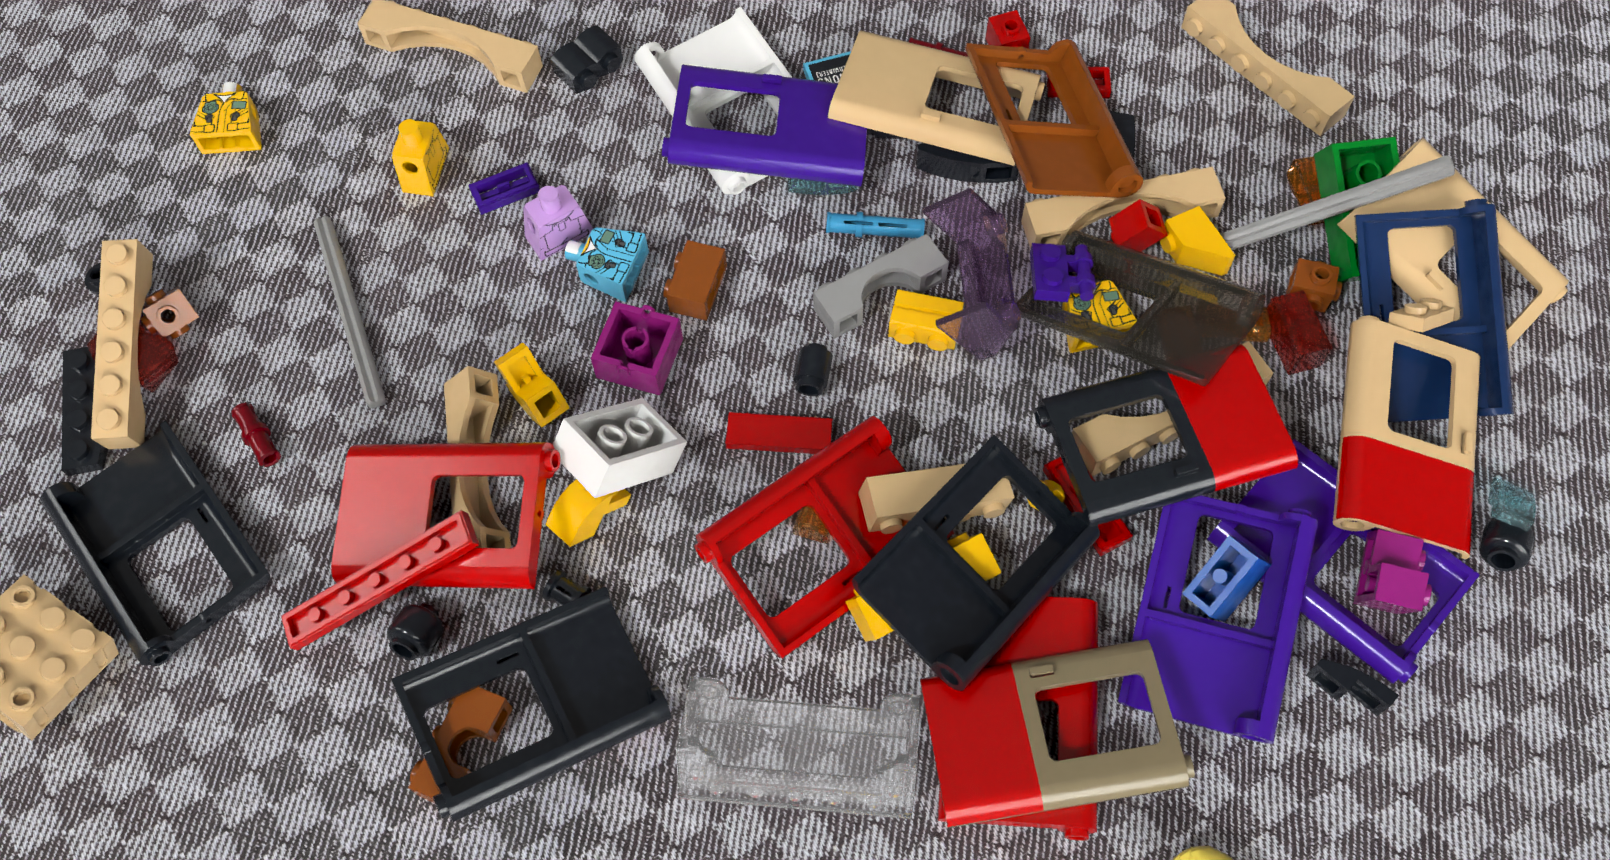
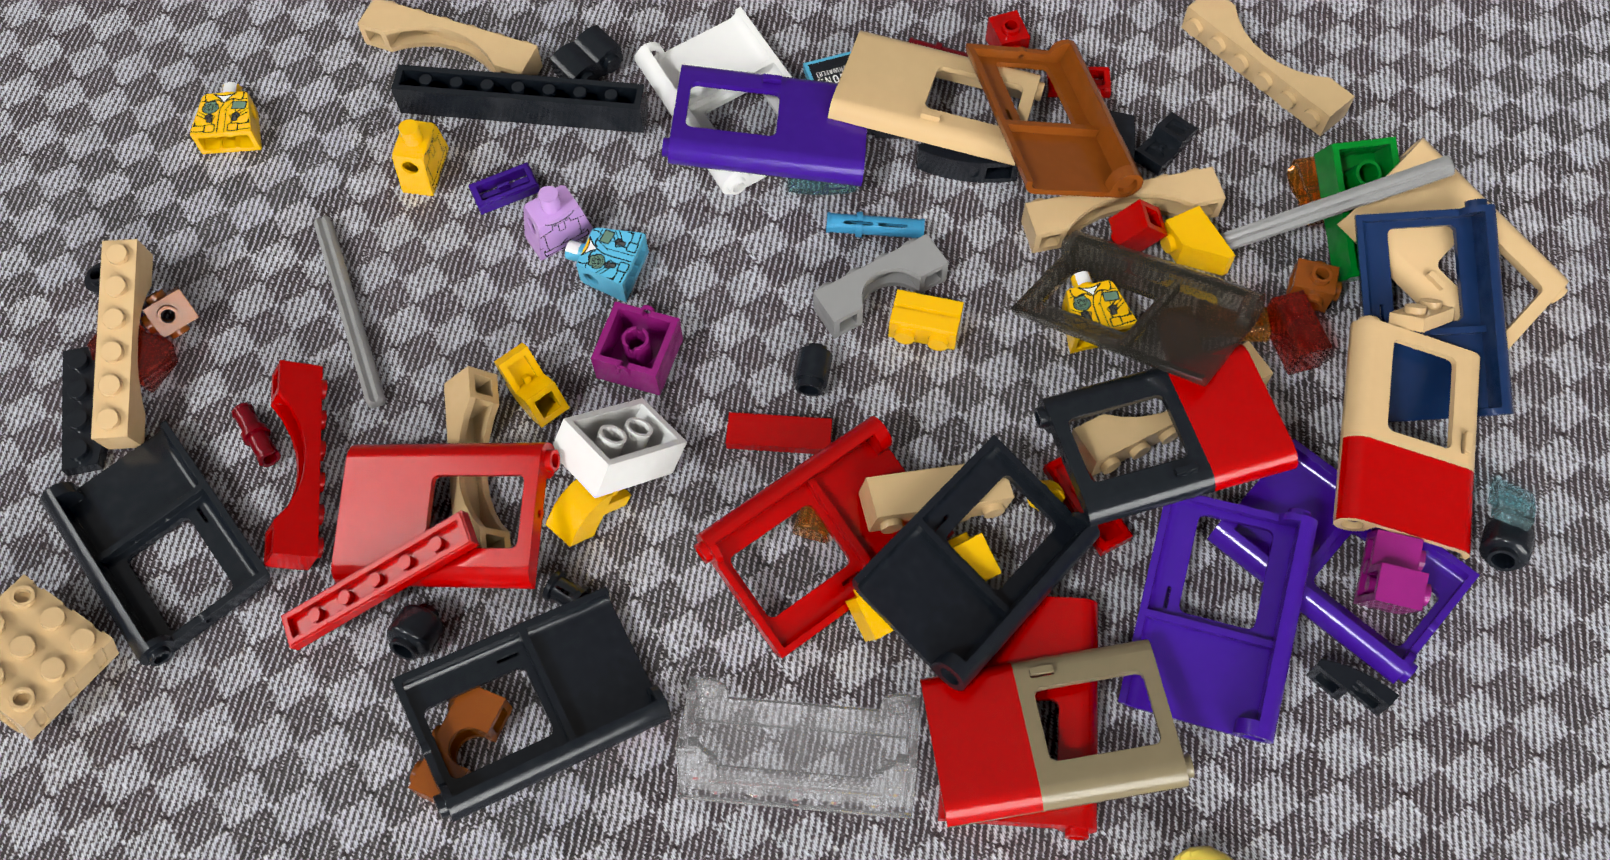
dark orange brick [663,240,727,321] -> none
clear purple windscreen [923,188,1021,361] -> none
dark purple plate [1030,243,1096,302] -> none
blue brick [1182,535,1272,622] -> none
none -> red arch [264,360,328,571]
none -> black brick [391,64,649,133]
none -> black slope [1134,112,1198,176]

